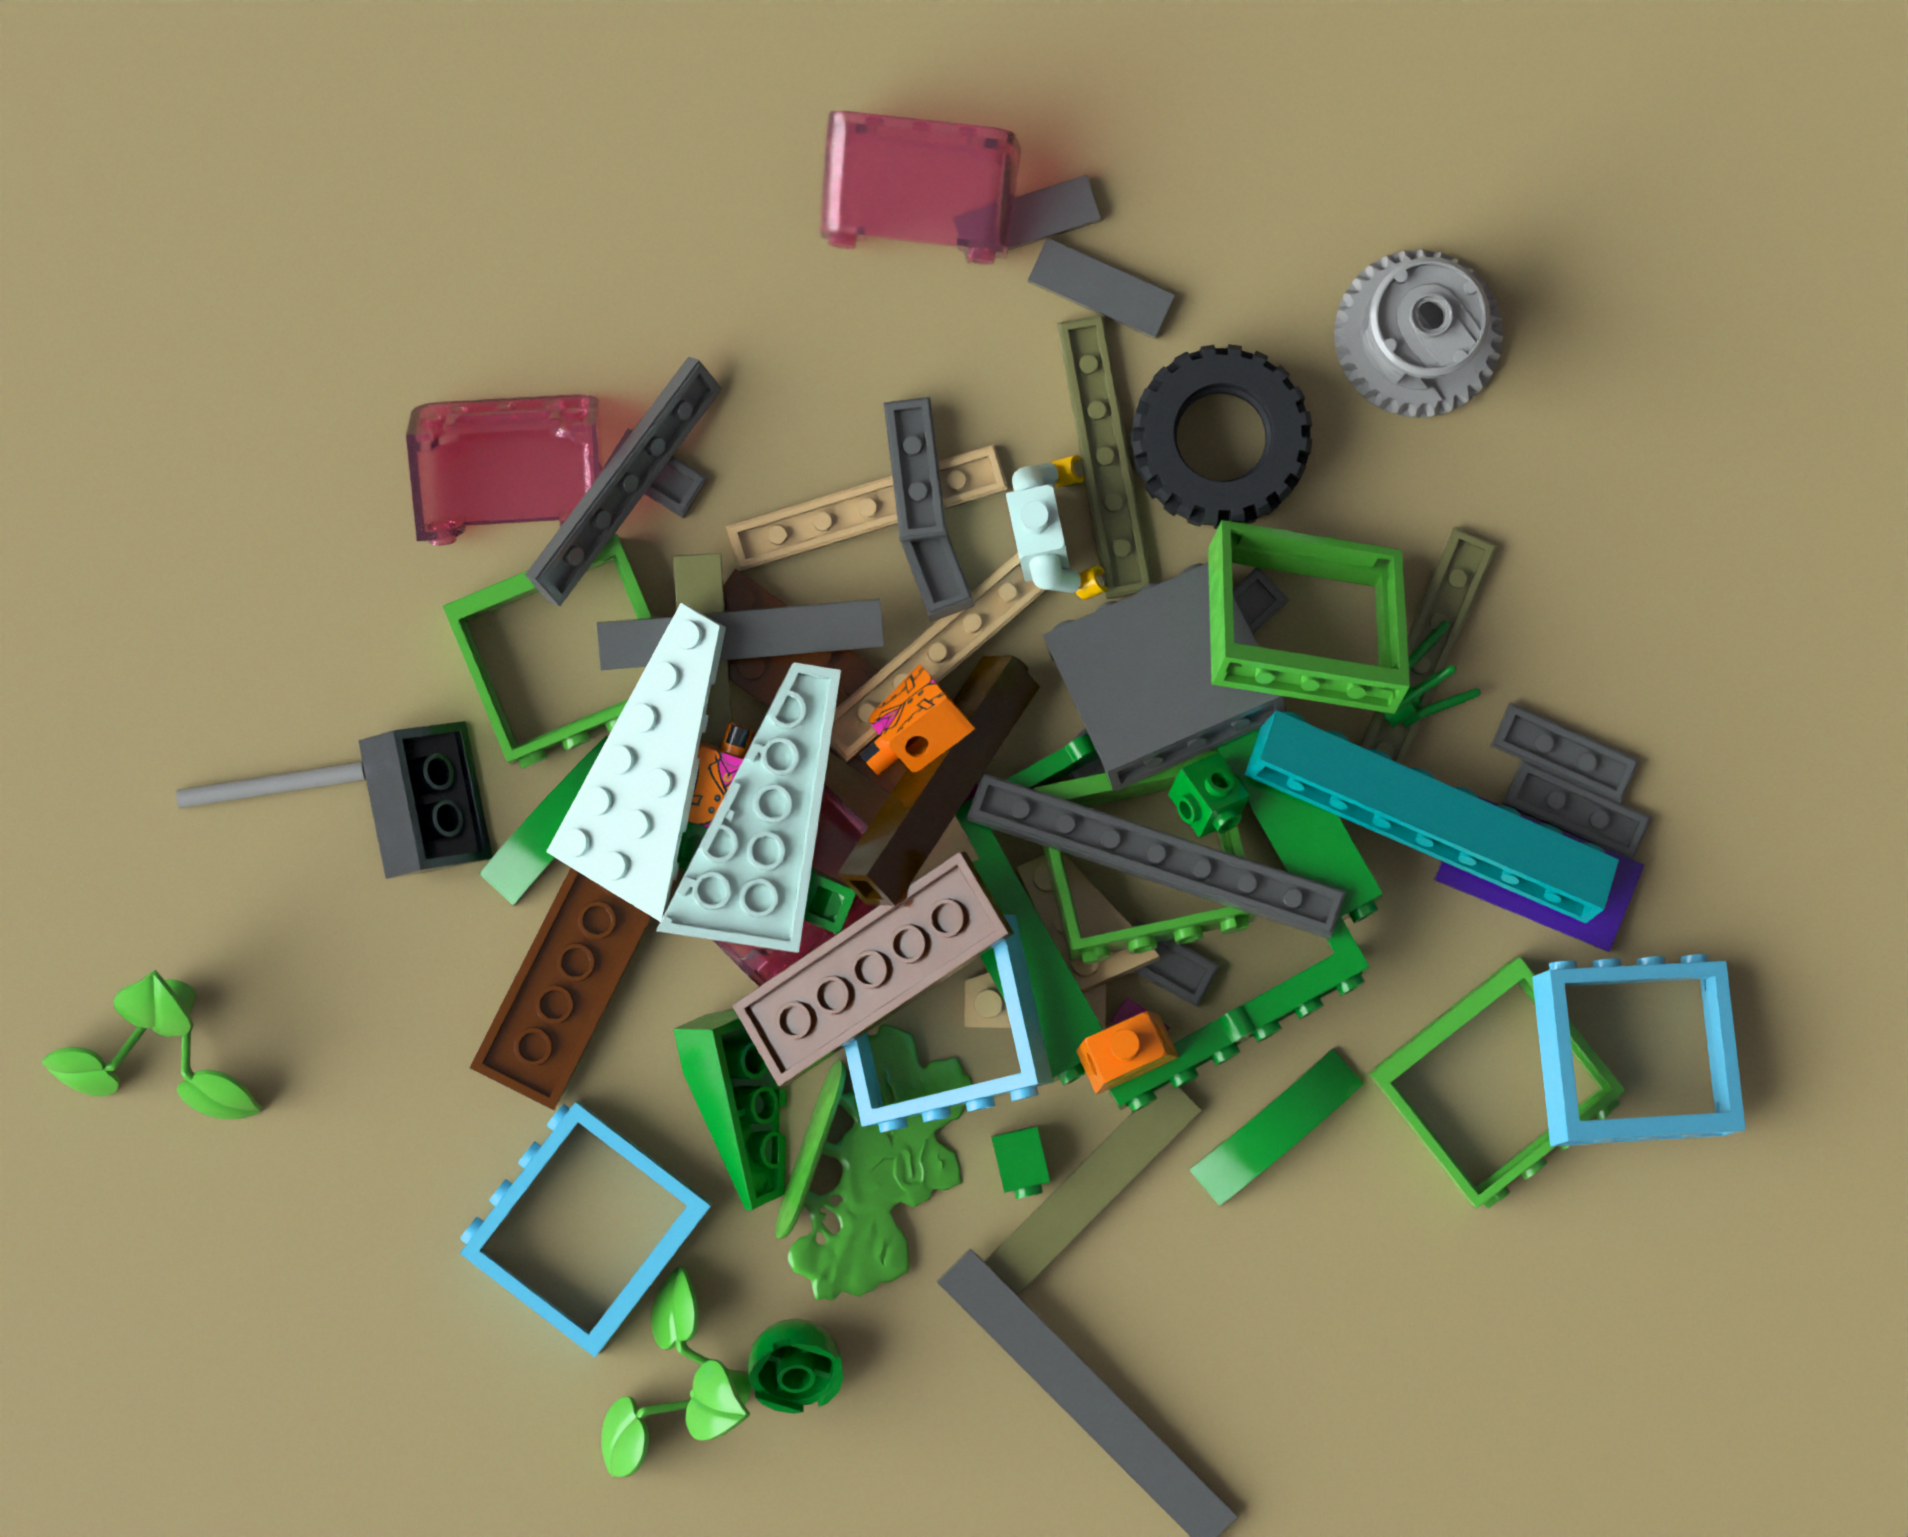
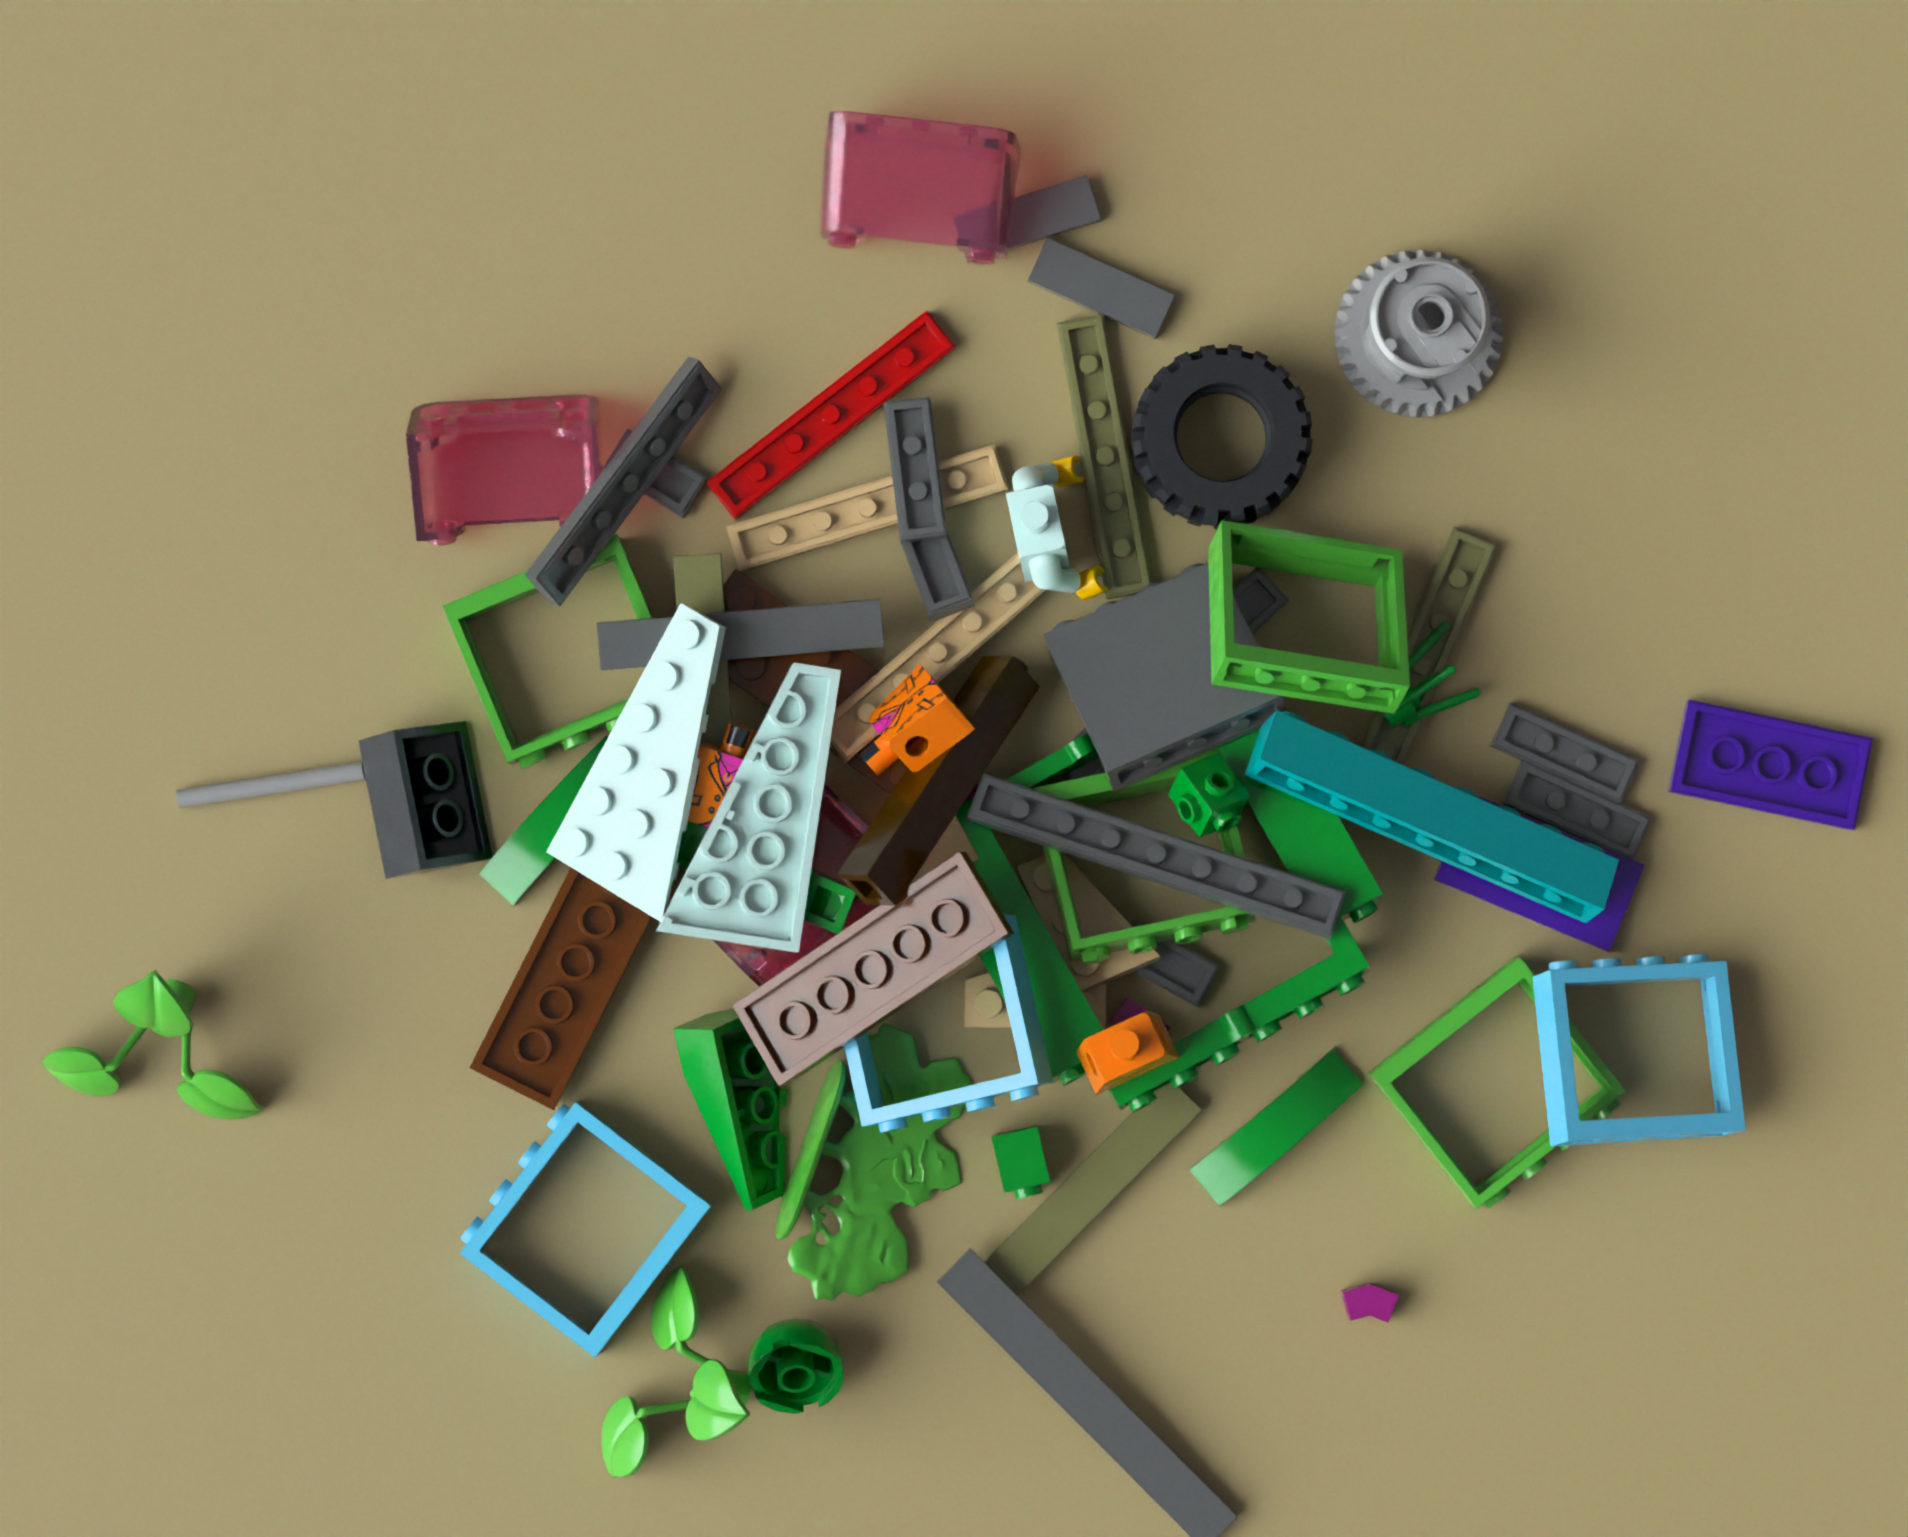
none -> red tile [706,310,956,520]
none -> magenta piece [1340,1283,1399,1323]
none -> dark purple tile [1668,700,1873,831]

